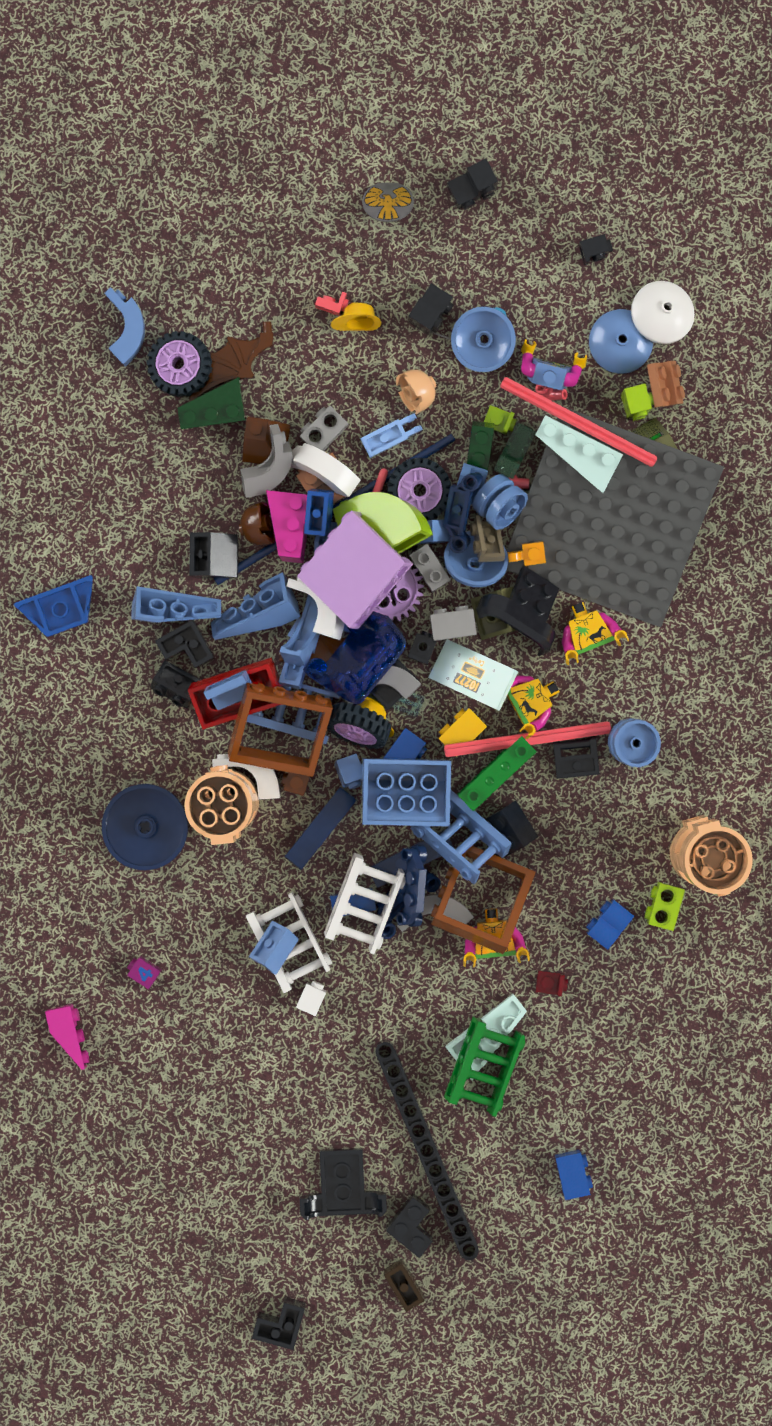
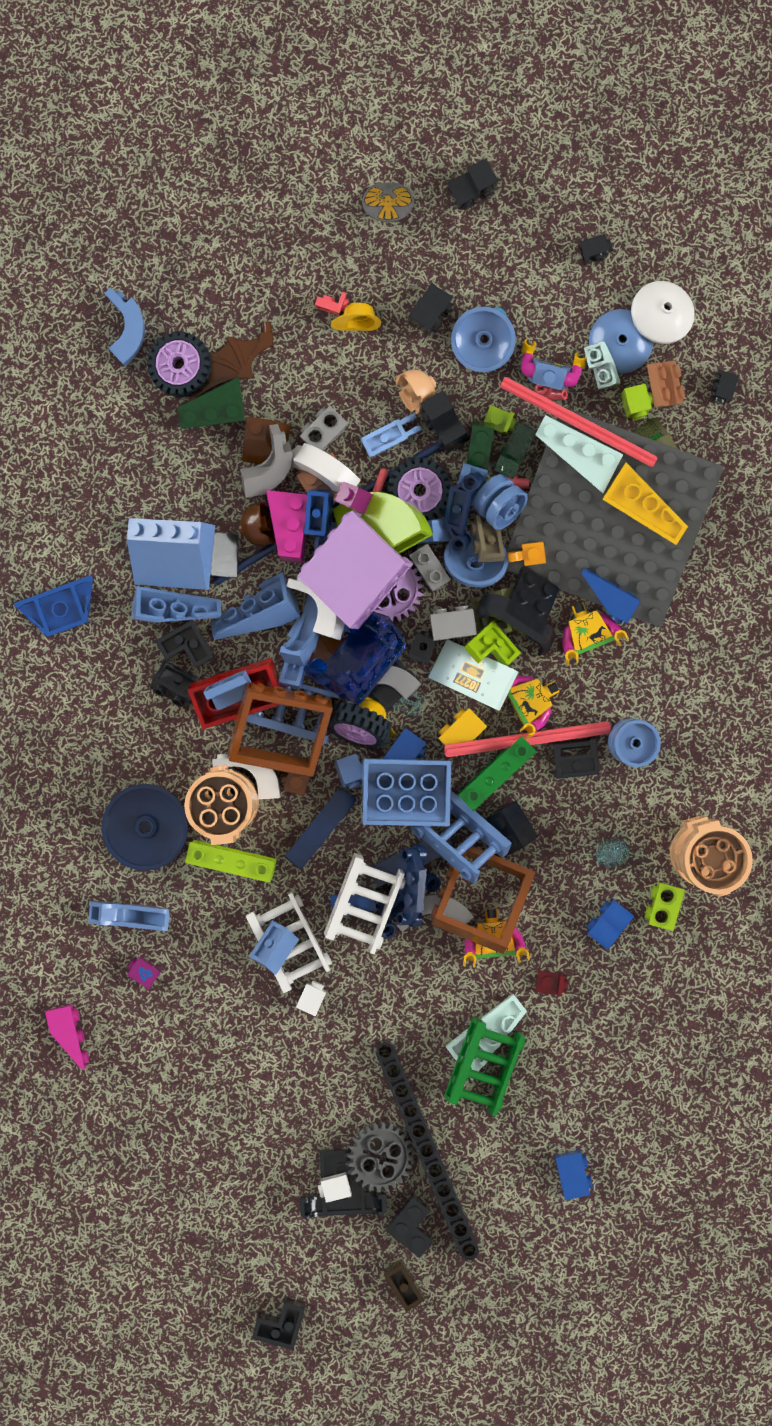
none -> medium blue arch [88,901,170,931]
none -> medium blue slope [127,518,215,590]
none -> lime fence [185,839,277,883]
none -> white brick [318,1172,352,1203]
none -> magenta brick [334,481,373,514]
none -> dark grey gear [345,1121,414,1193]
none -> black brick [420,390,470,453]
none -> lime plate [464,621,521,666]
none -> blue slope [582,567,640,624]
none -> light aqua slope [584,341,620,389]
none -> clear light blue head [595,837,629,868]
none -> yellow wing [602,462,688,545]
none -> black brick [711,370,739,405]

